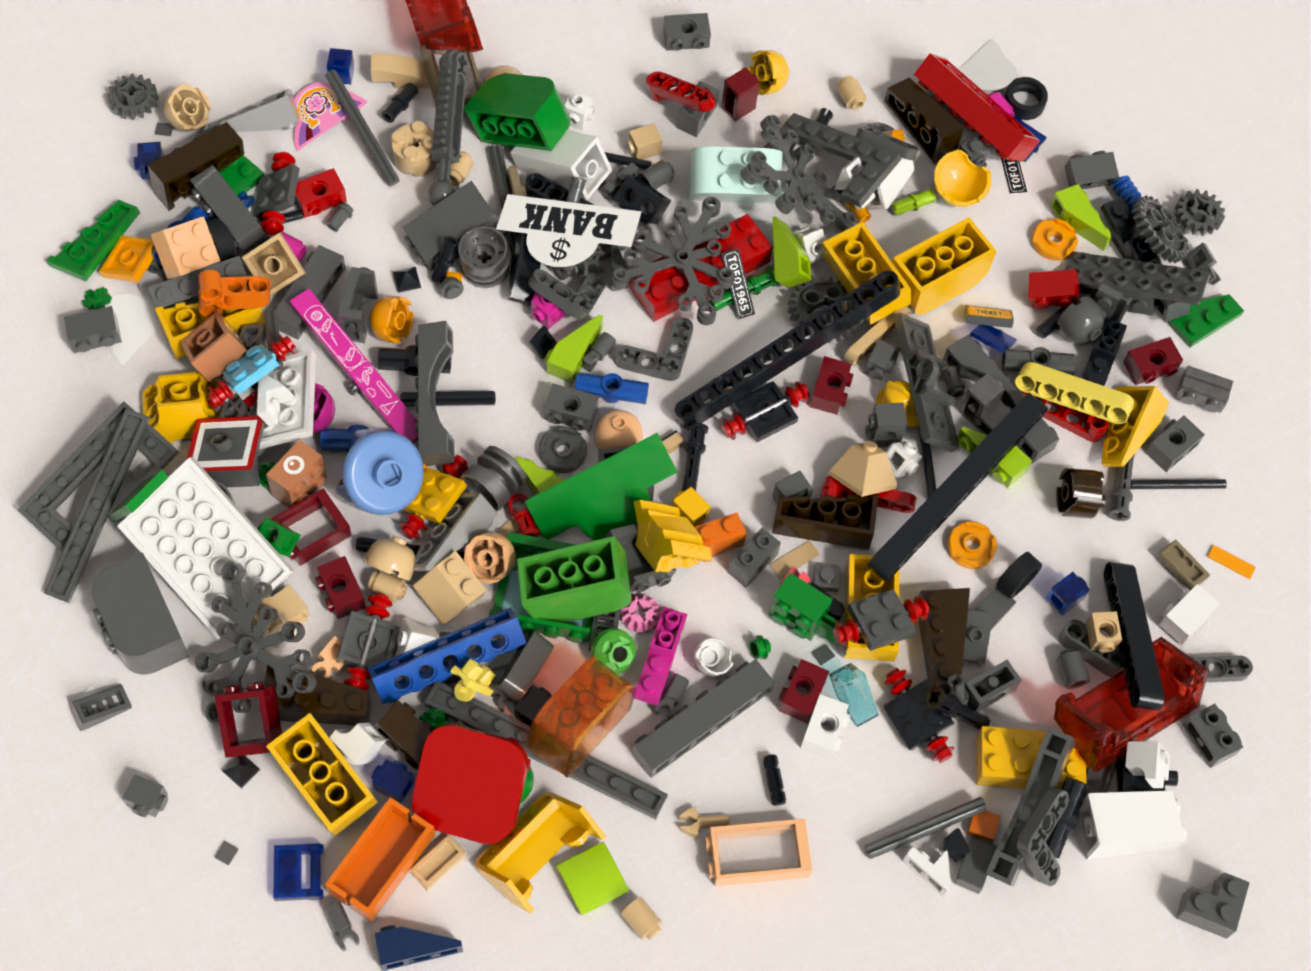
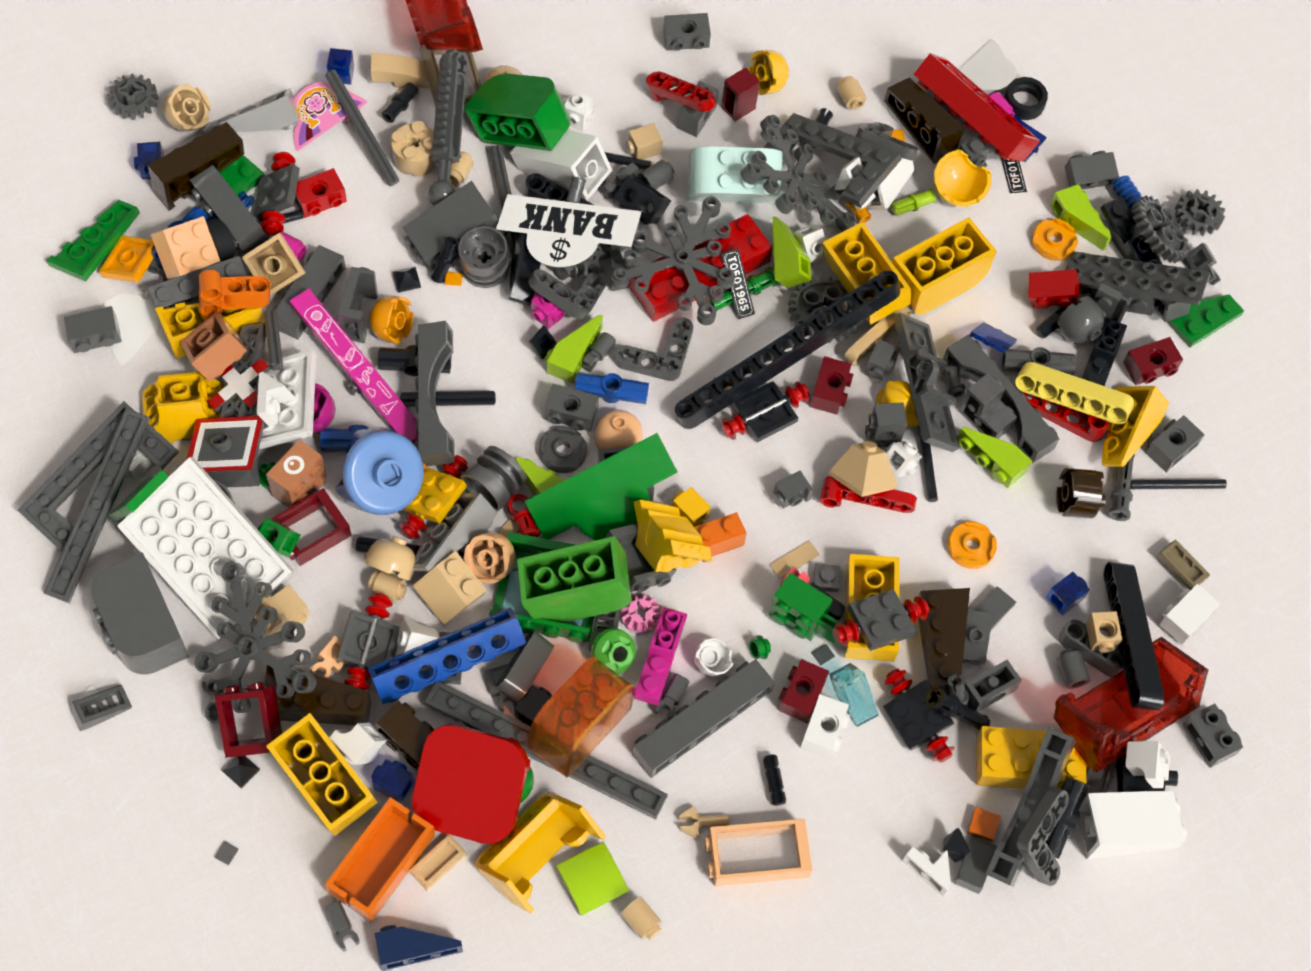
green plant [82,287,112,310] -> none
dark grey brick [122,775,168,818] -> none
dark grey window [155,122,173,136] -> none
medium azure plate [207,335,296,407] -> none
clear blue plate [273,843,324,901] -> none
dark red brick [315,556,366,619] -> none
dark grey pin [325,202,354,232] -> none
green plant [419,708,451,730] -> none
dark grey plate [440,277,464,299] -> none
light yellow hips [450,659,497,702] -> none
dark tan plate [507,165,526,196] -> none
tan piece [661,430,686,454] -> none
black pin [681,422,709,492] -> none
dark grey brick [727,527,781,588] -> none
dark brown wedge [772,494,878,550] -> none
dark grey axle [864,797,987,859] -> none
black beam [867,392,1049,583] -> none
tile [964,305,1014,328] -> none
black tyre [996,552,1042,599] -> none
flat silver brick [1175,365,1233,413] -> none
dark grey brick [1176,872,1250,939] -> none
dark grey beam [1178,655,1253,683] -> none
light orange window [1208,545,1256,579] -> none

